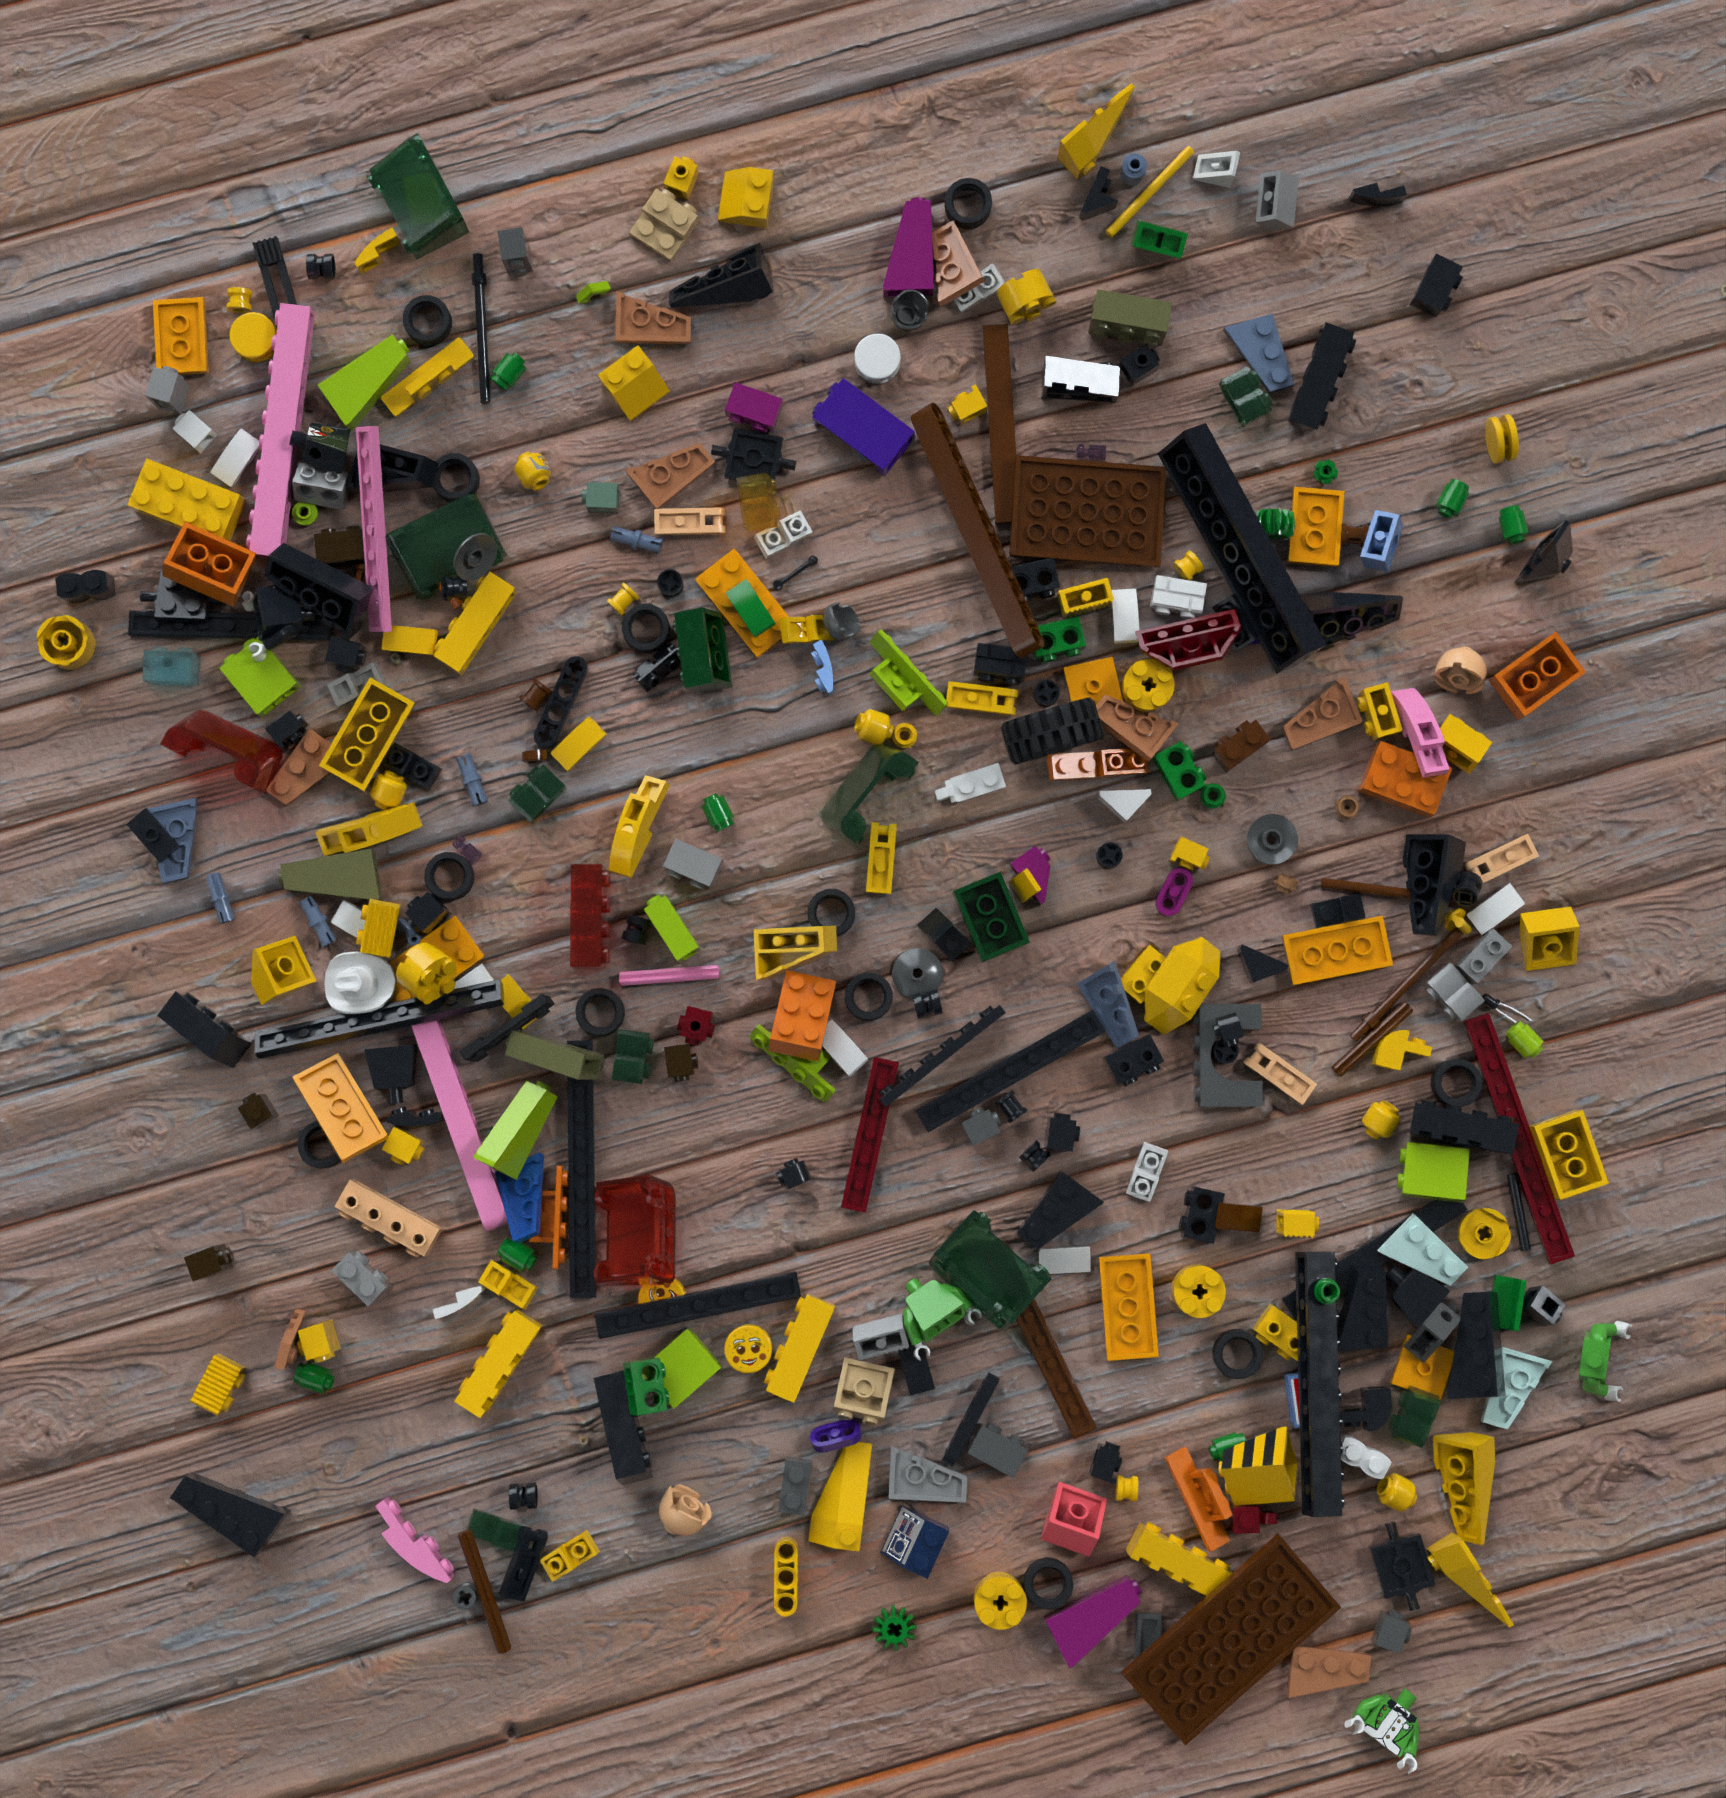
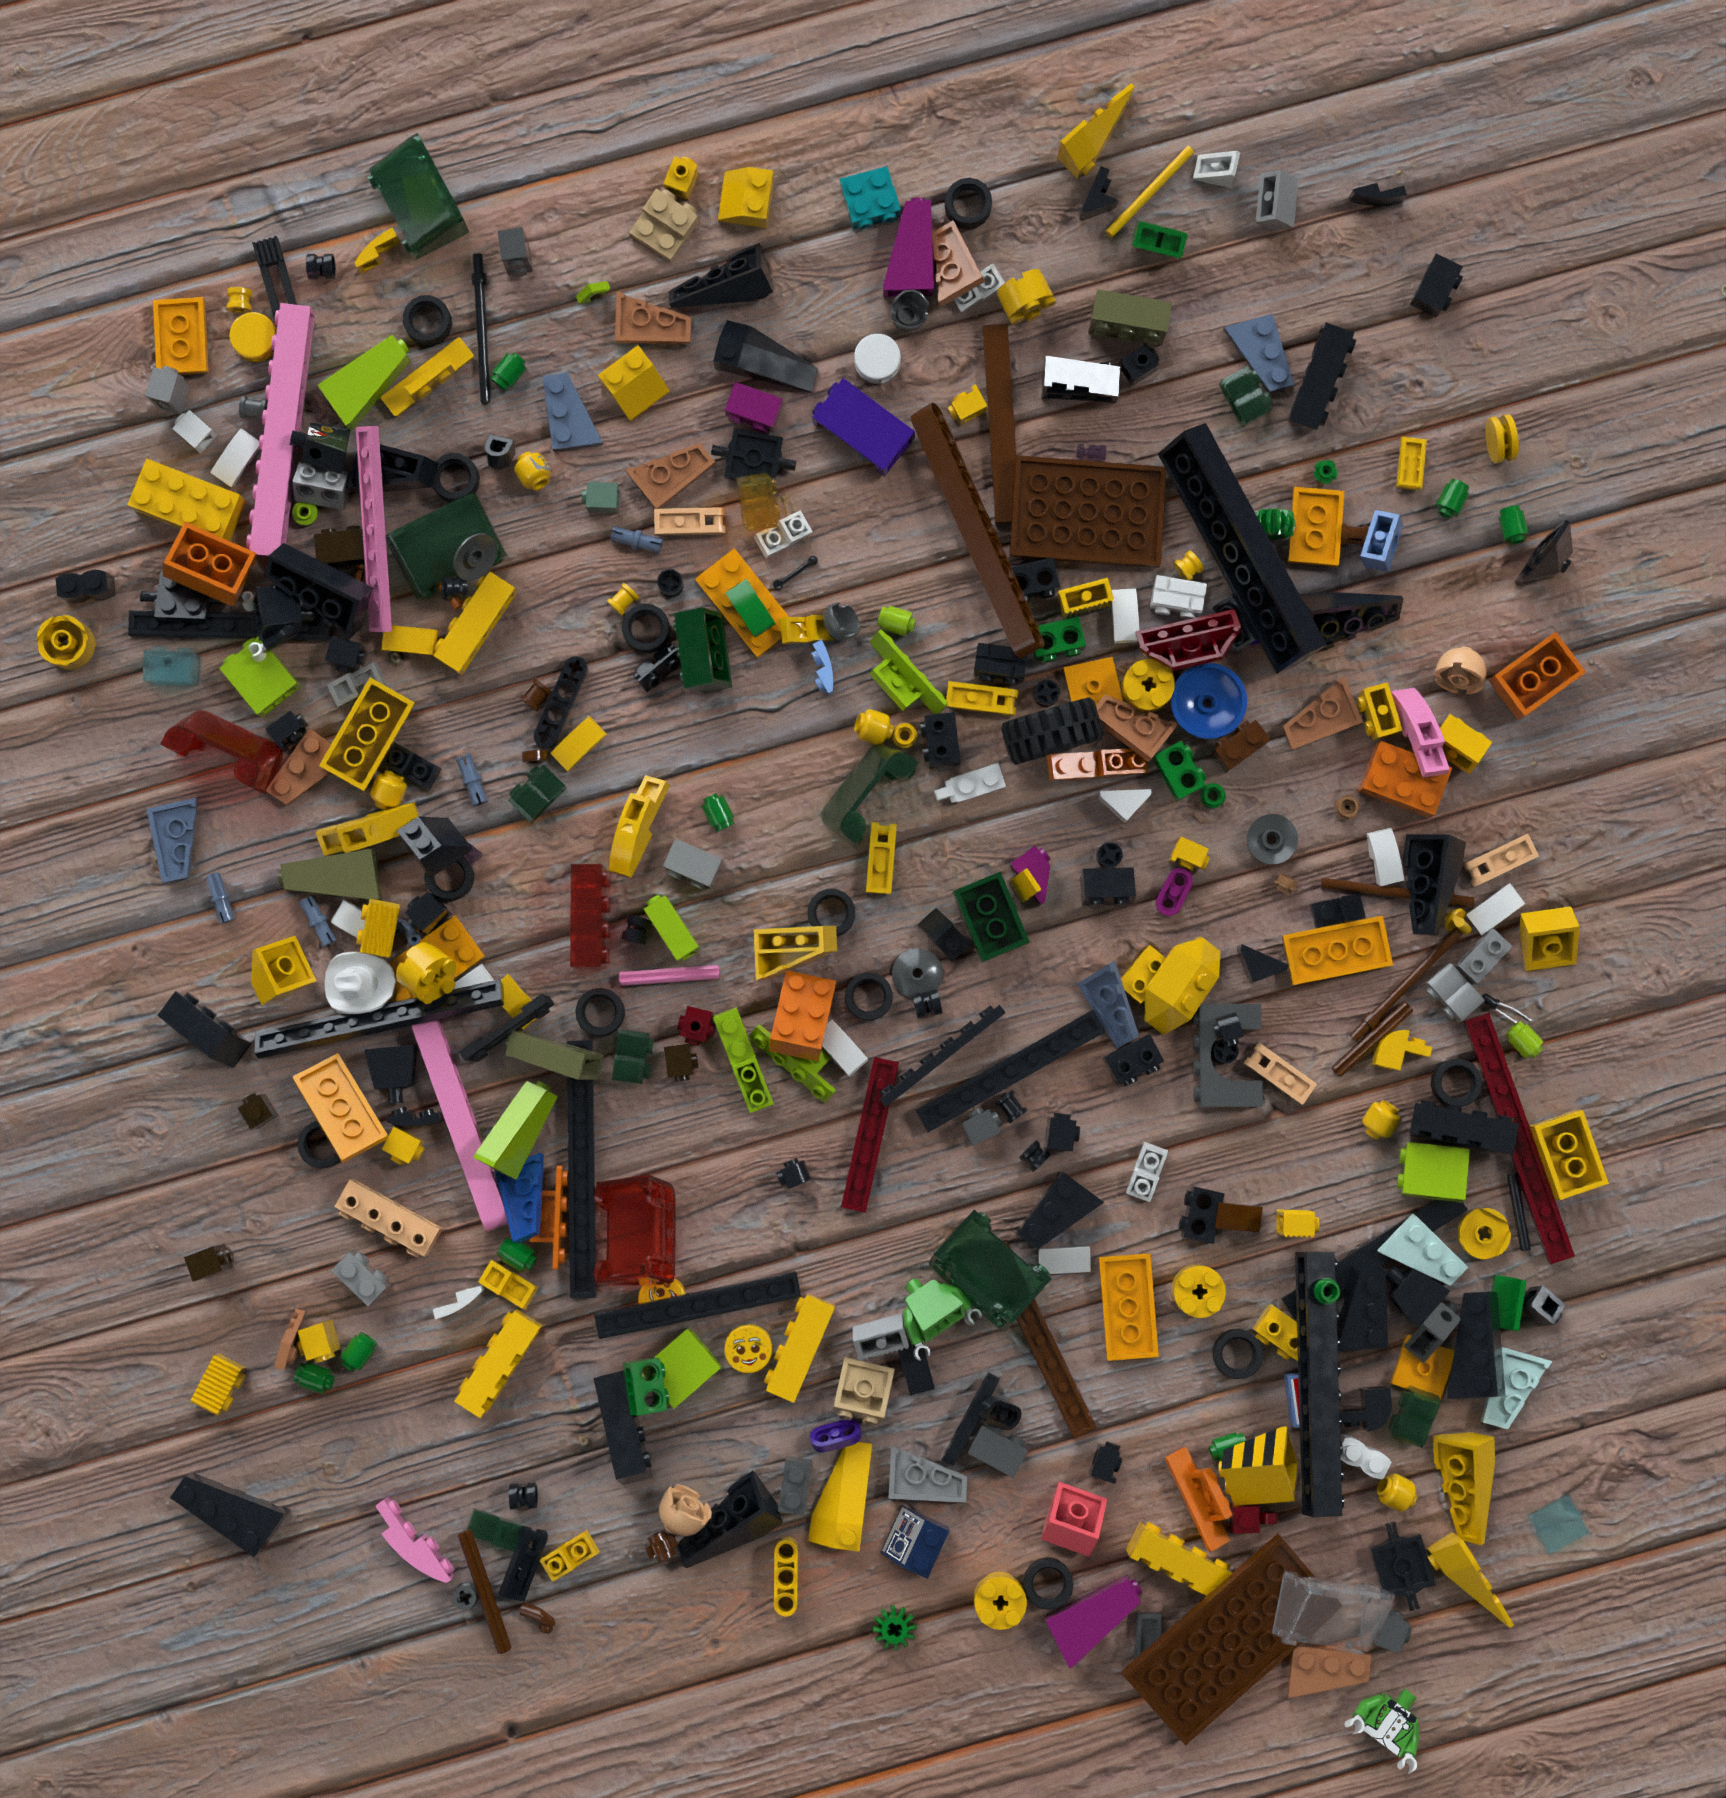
black plate [126,808,181,863] -> none
yellow wheel [1115,1475,1138,1502] -> none
sand blue brick [1120,153,1147,186] -> none
black wheel [1452,872,1483,907] -> none
bright green torso [1578,1321,1632,1402] -> none
none -> dark grey bush [239,396,268,420]
none -> green brick [340,1332,377,1372]
none -> black slope [397,816,473,878]
none -> black plate [485,434,515,469]
none -> reddish brown arm [520,1603,556,1634]
none -> sand blue wing [543,373,603,452]
none -> reddish brown gear [645,1530,678,1562]
none -> black wedge [678,1471,783,1568]
none -> black wedge [713,320,818,393]
none -> lime slope [713,1007,774,1113]
none -> teal plate [839,166,901,230]
none -> lime brick [877,606,916,637]
none -> black brick [920,712,961,768]
none -> black plate [979,1396,1022,1430]
none -> black brick [1080,867,1136,909]
none -> blue dish [1171,663,1247,739]
none -> clear windscreen [1272,1571,1395,1655]
none -> white slope [1366,828,1404,886]
none -> yellow plate [1396,437,1427,491]
none -> clear light blue piece [1528,1494,1589,1554]

